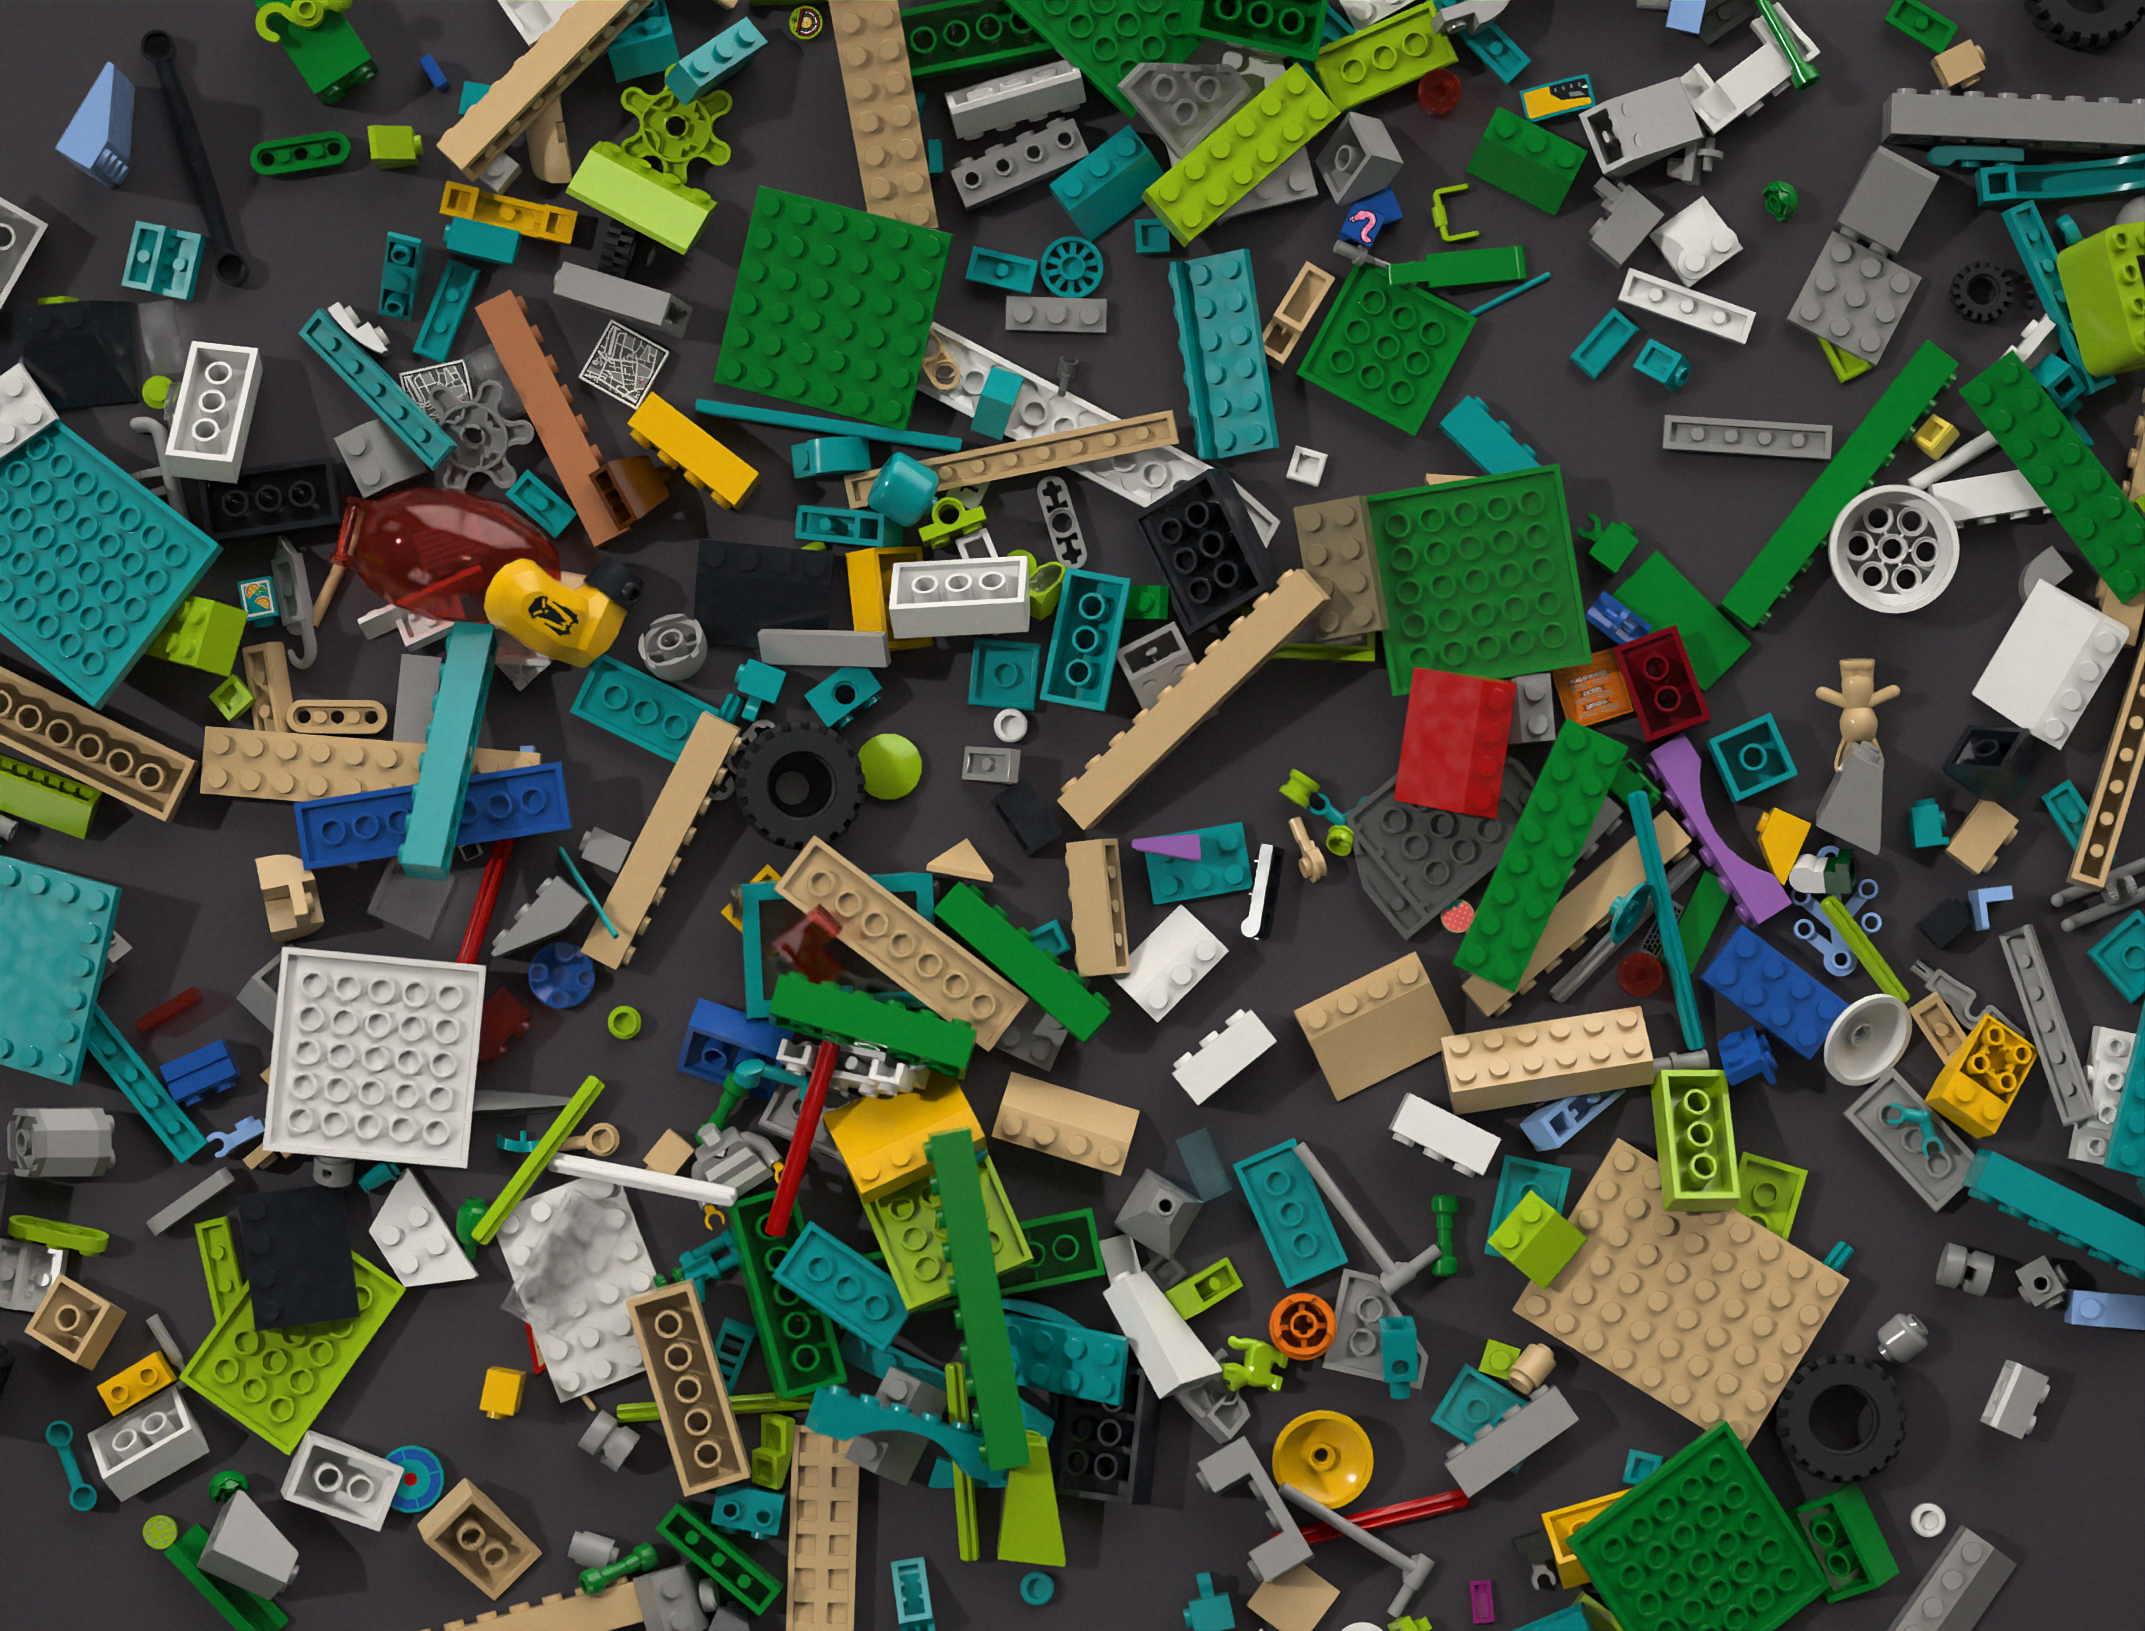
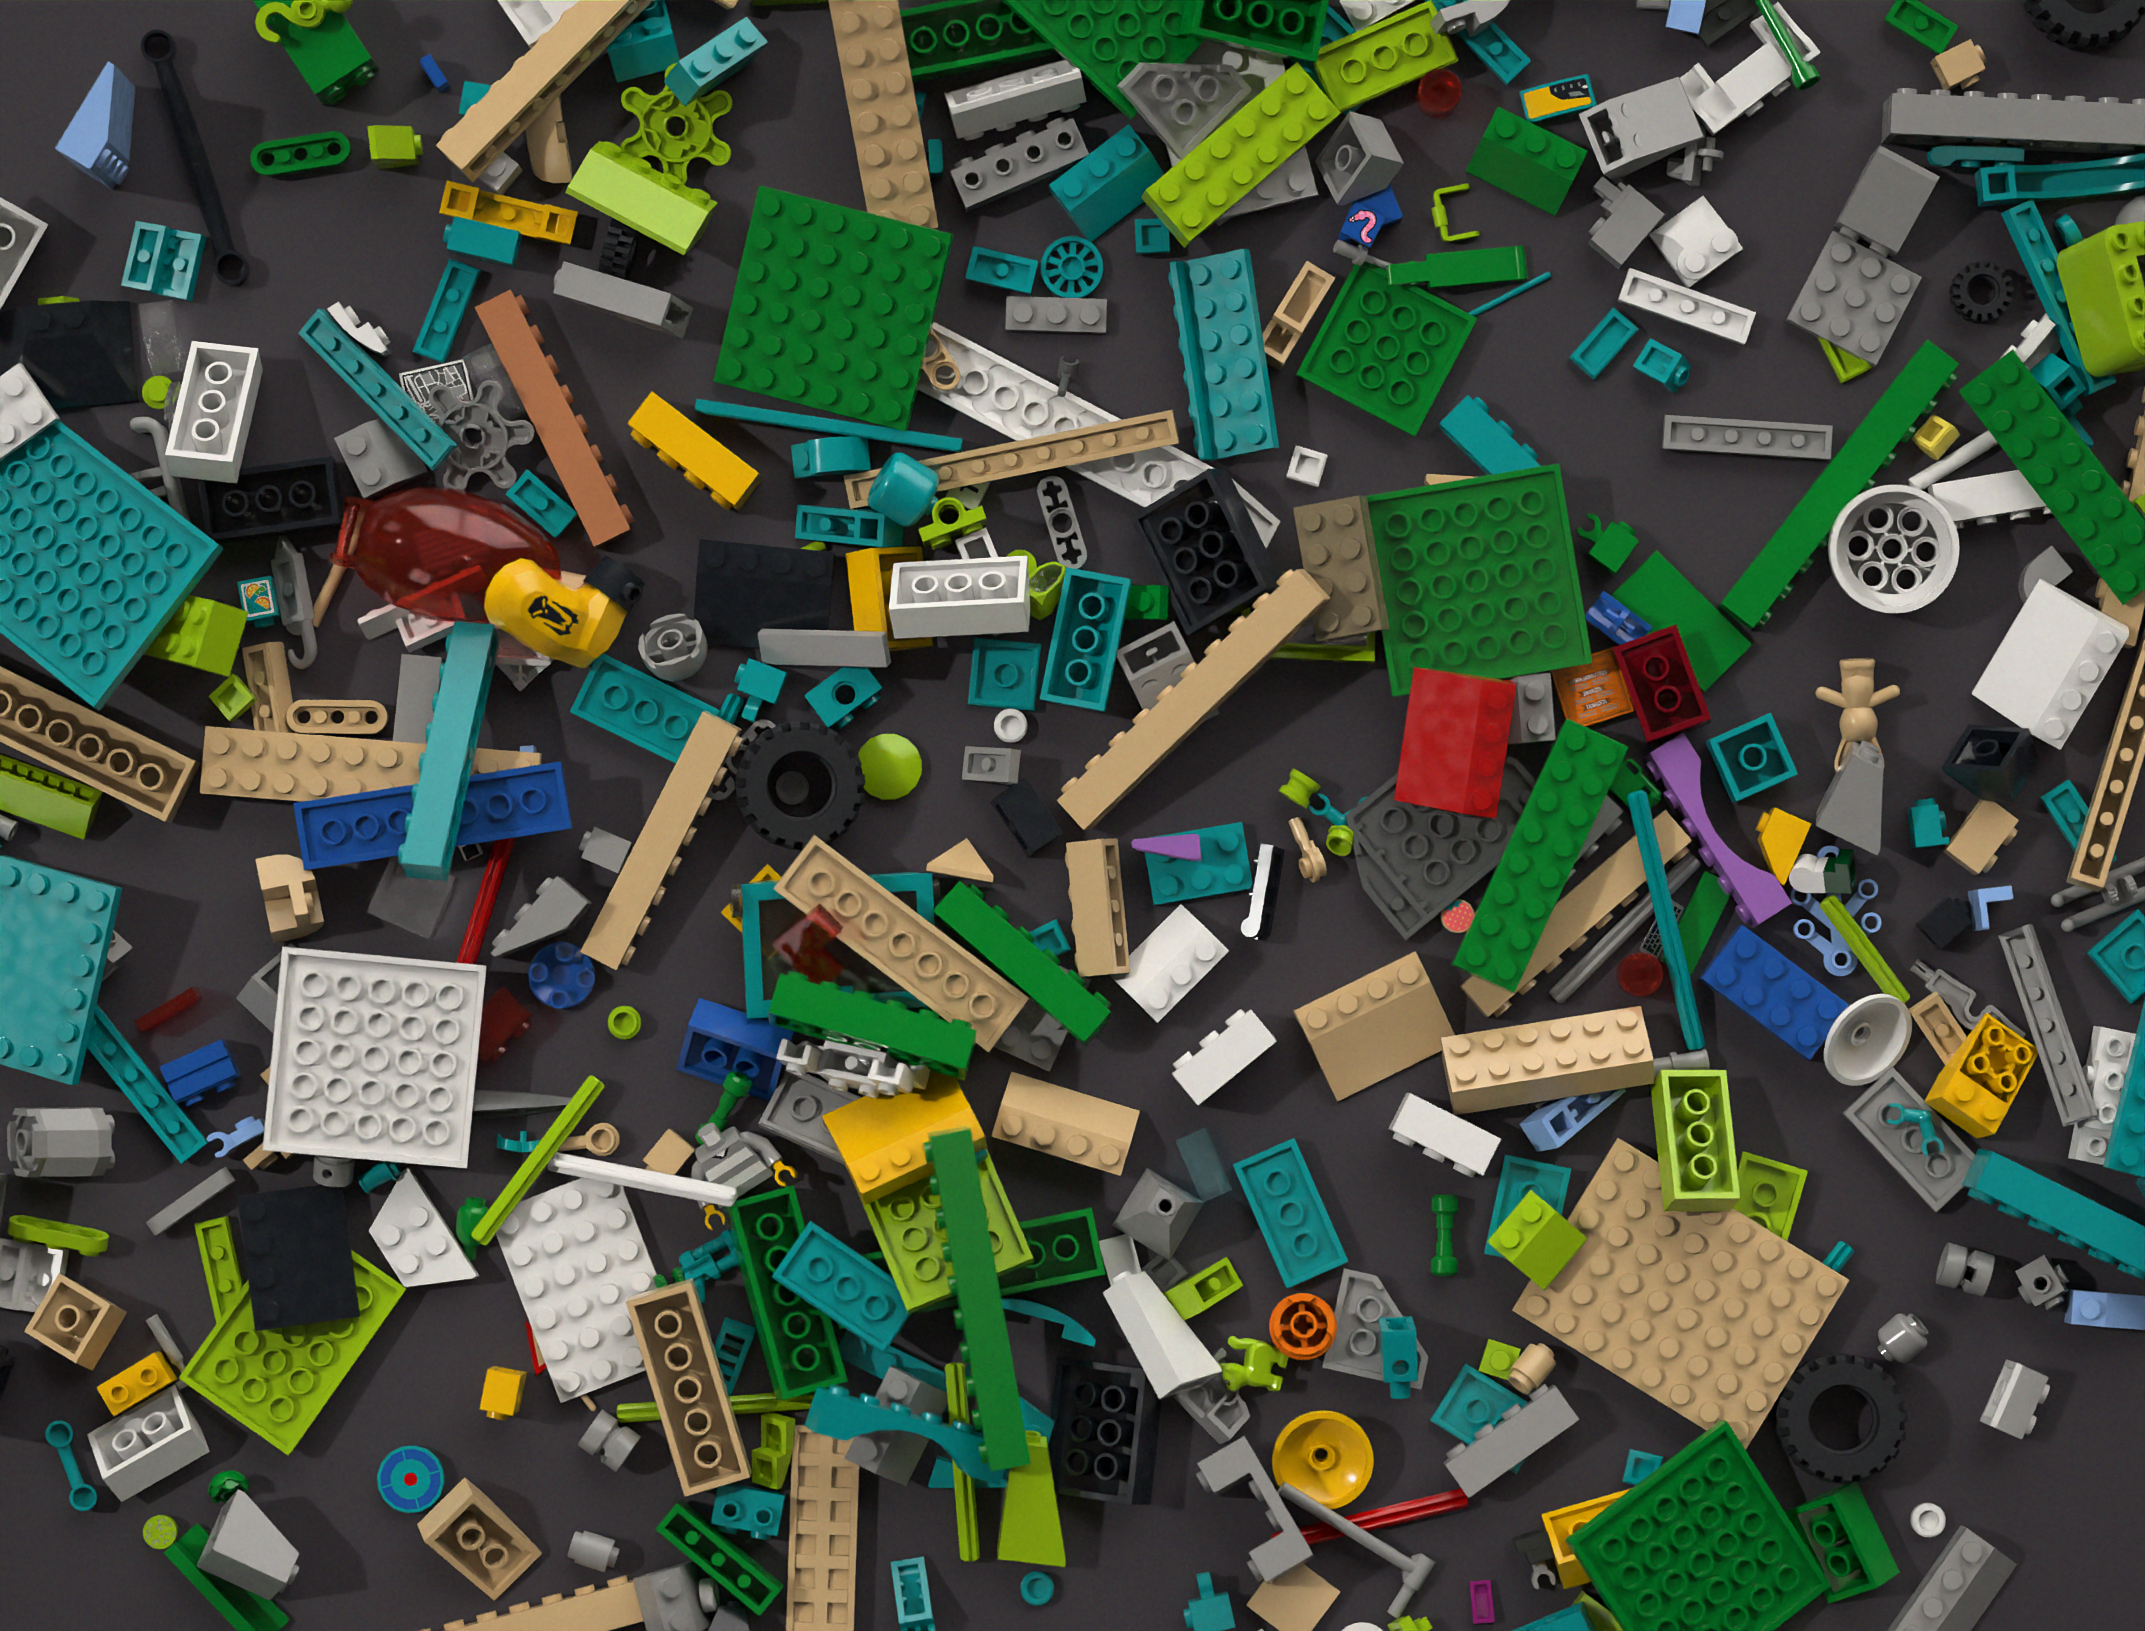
white slope [280,1430,404,1532] -> none
teal slope [378,231,427,321] -> none
clear brick [501,1188,630,1341] -> none
teal axle [557,846,619,939] -> none
tile [578,319,670,411] -> none
green piece [579,1542,659,1597] -> none
reddish brown torso [588,454,671,531] -> none
teal bar [733,1059,812,1102] -> none
red axle [765,1041,841,1237] -> none
tile [789,6,823,41] -> none
teal slope [970,366,1024,441] -> none
teal plate [1004,1312,1129,1406] -> none
light grey bar [1293,1141,1442,1297] -> none
teal dish [1609,882,1650,944] -> none
blue bracket [1717,1025,1778,1086] -> none
green plate [1762,181,1799,221] -> none

